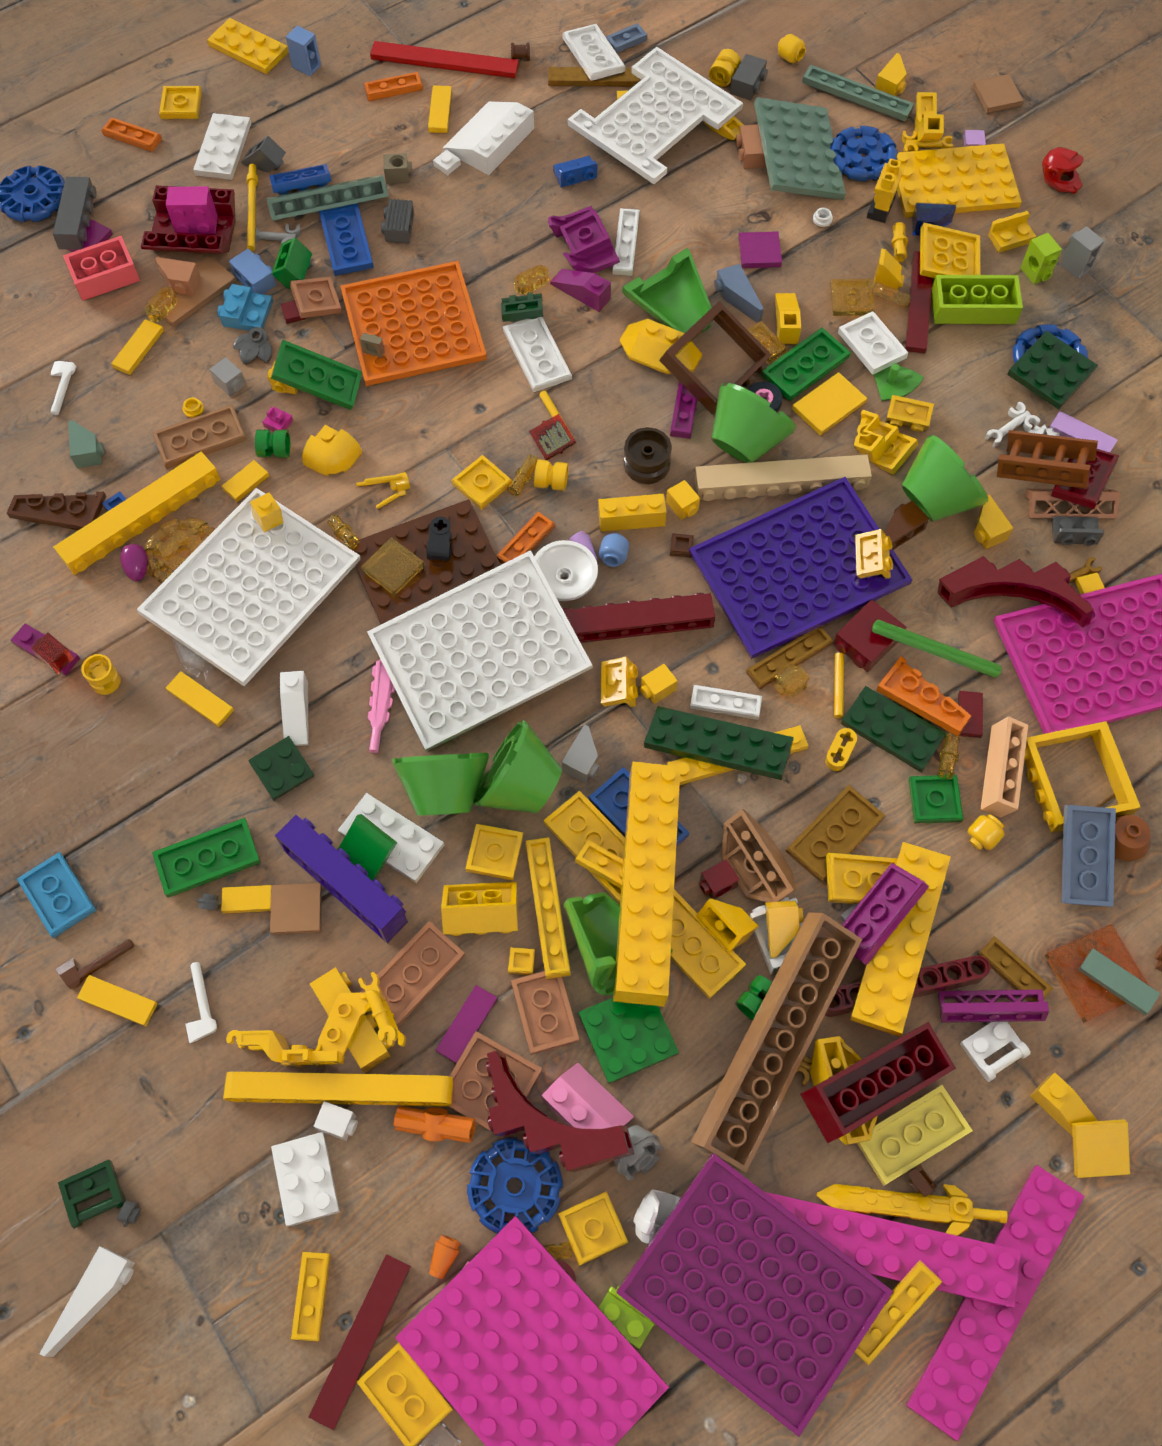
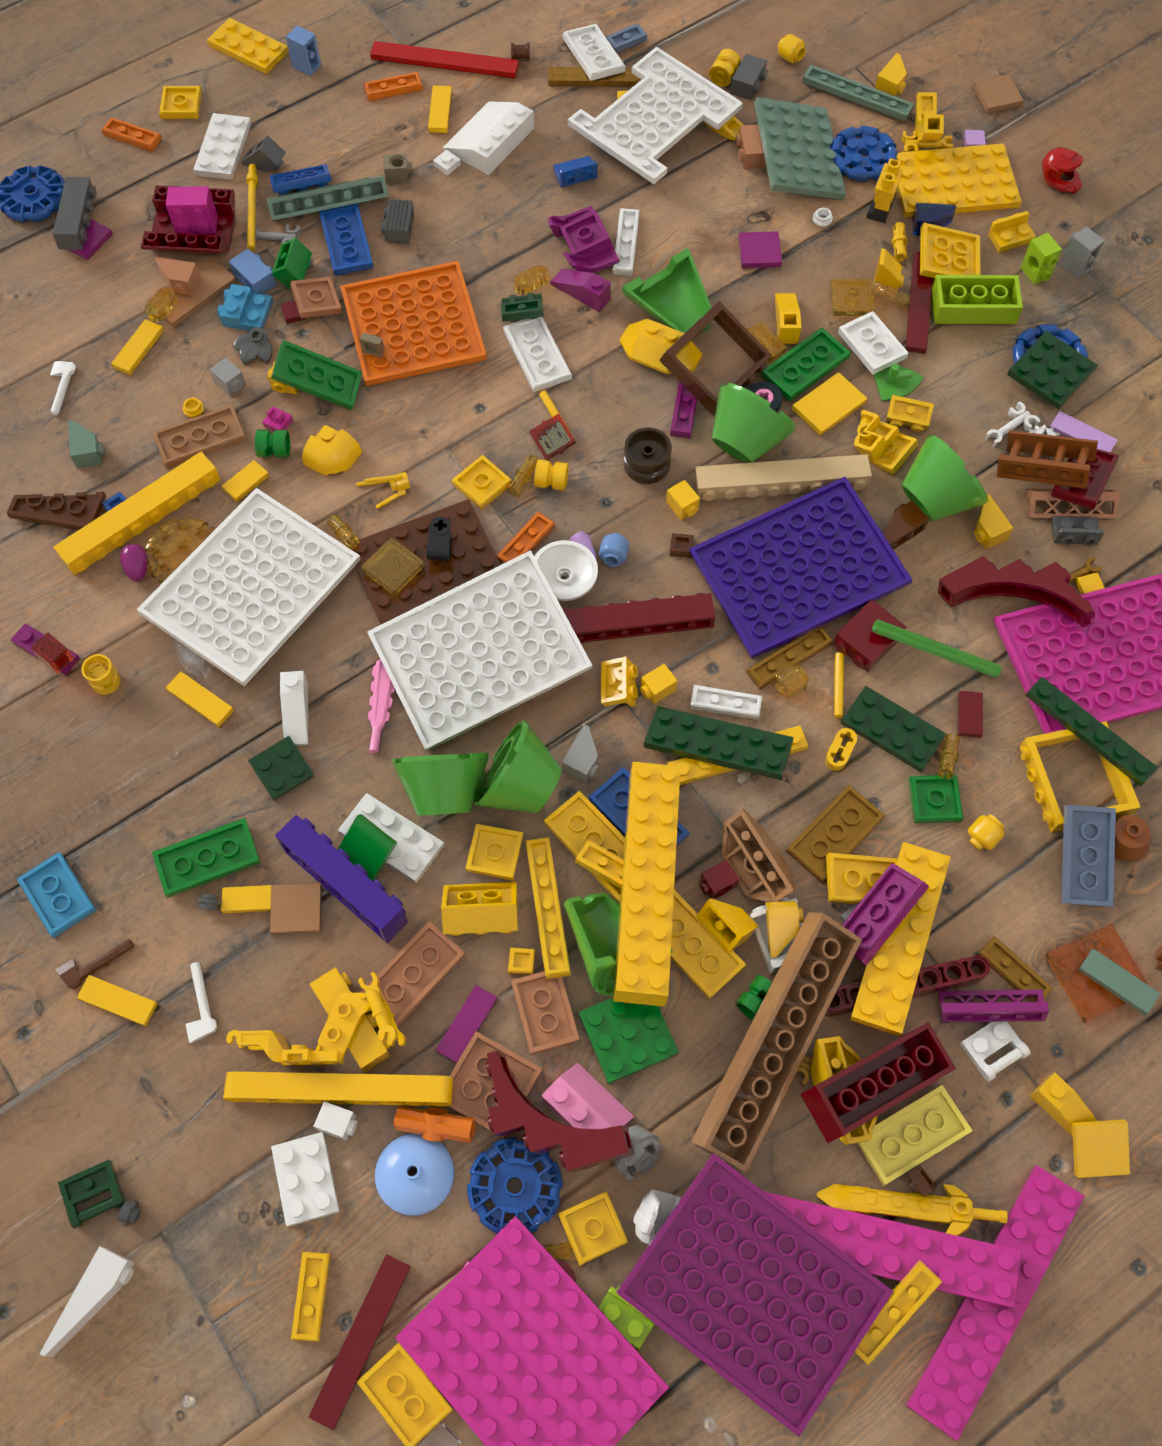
coral brick [63,236,140,301] -> none
yellow brick [250,492,284,533] -> none
orange cone [429,1234,461,1279] -> none
yellow brick [598,494,667,532] -> none
sand blue slope [714,264,764,323] -> none
yellow bracket [855,529,893,579] -> none
orange wing [876,656,971,736] -> none
light nougat brick [980,716,1028,818] -> none
none -> light blue dish [375,1133,454,1216]
none -> dark green plate [1025,677,1158,787]

